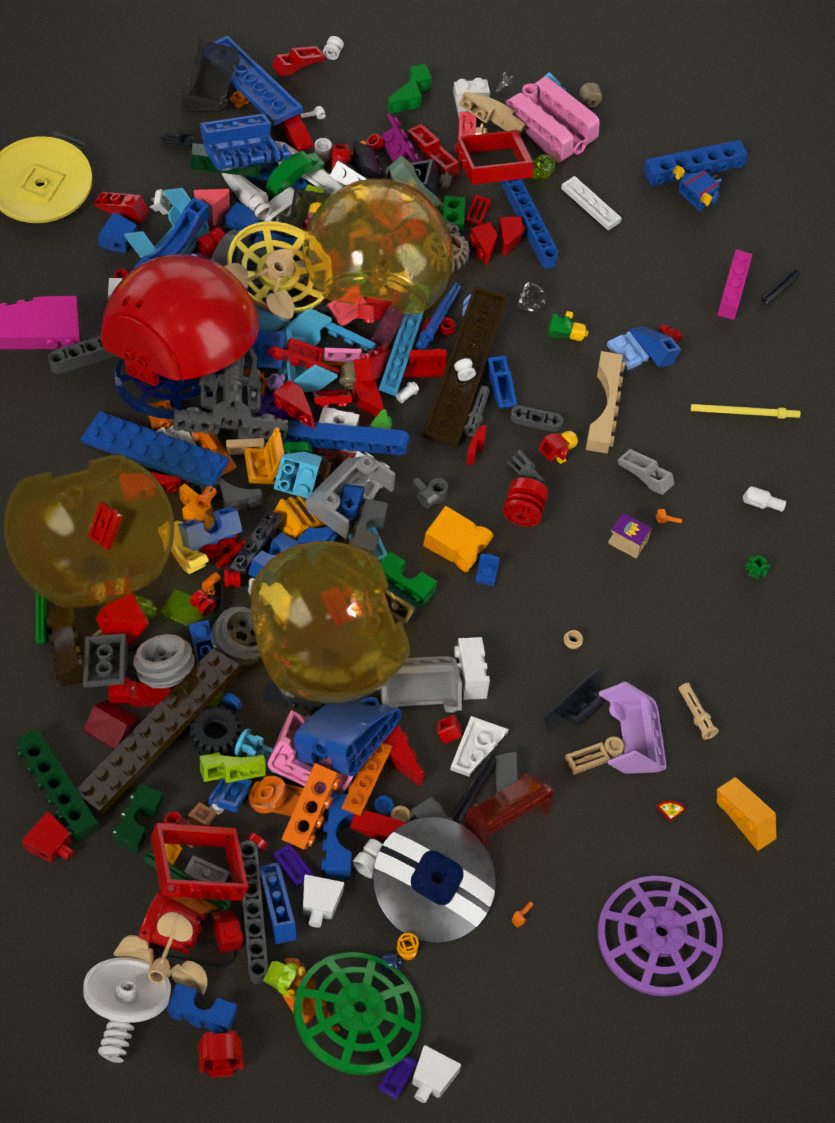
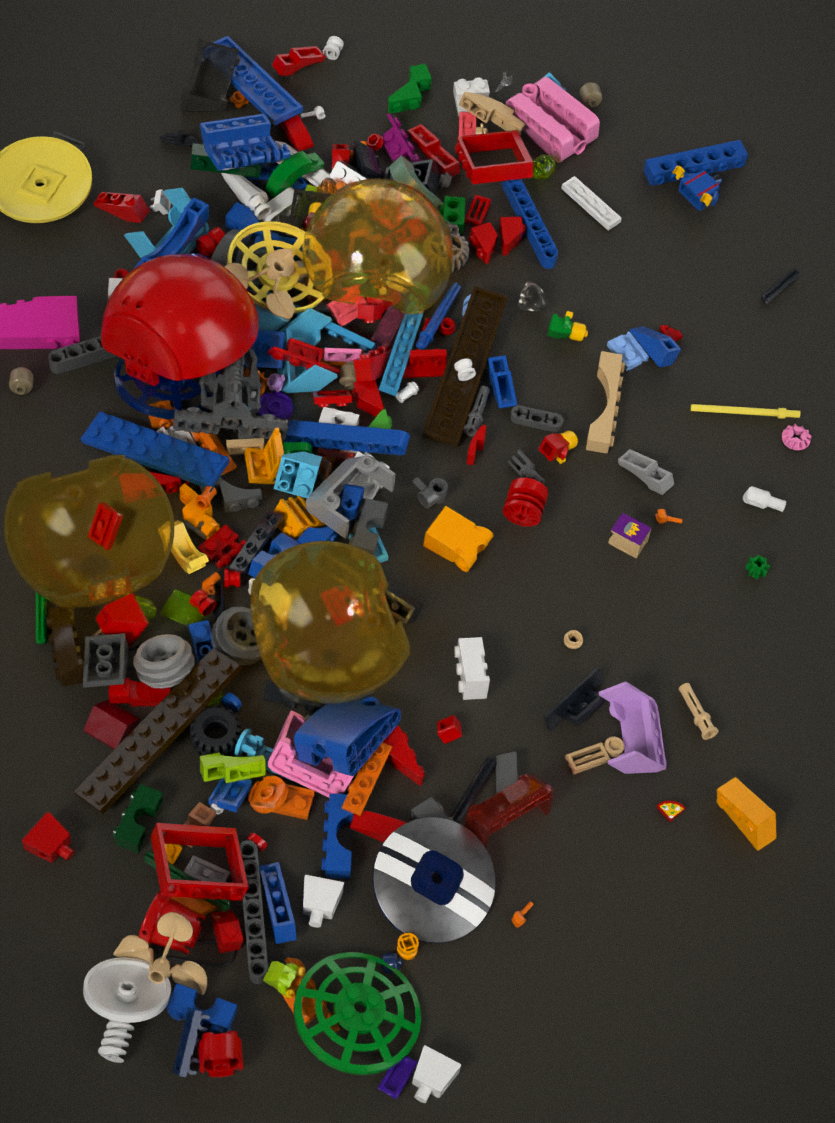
dark green brick [14,728,99,843] -> none
blue torso [98,212,137,253] -> none
red plate [162,812,187,825] -> none
blue arch [178,506,243,551] -> none
coral slope [194,189,230,228] -> none
red slope [273,380,315,429] -> none
dark purple tile [273,843,314,888] -> none
orange brick [282,763,341,850] -> none
white wheel [314,138,332,162] -> none
white wheel [352,839,383,879] -> none
blue tile [373,795,394,816] -> none
green arch [376,552,437,606] -> none
light grey windscreen [377,656,462,713] -> none
tan tile [390,806,411,823] -> none
white wing [450,716,509,777] -> none
blue bracket [475,554,499,586] -> none
medium lavender dish [598,876,723,996] -> none
dark pink arch [717,250,753,320] -> none
none -> dark tan head [9,367,34,395]
none -> dark blue plate [173,1007,210,1077]
none -> clear orange animal [317,178,347,199]
none -> bright pink gear [782,424,811,450]

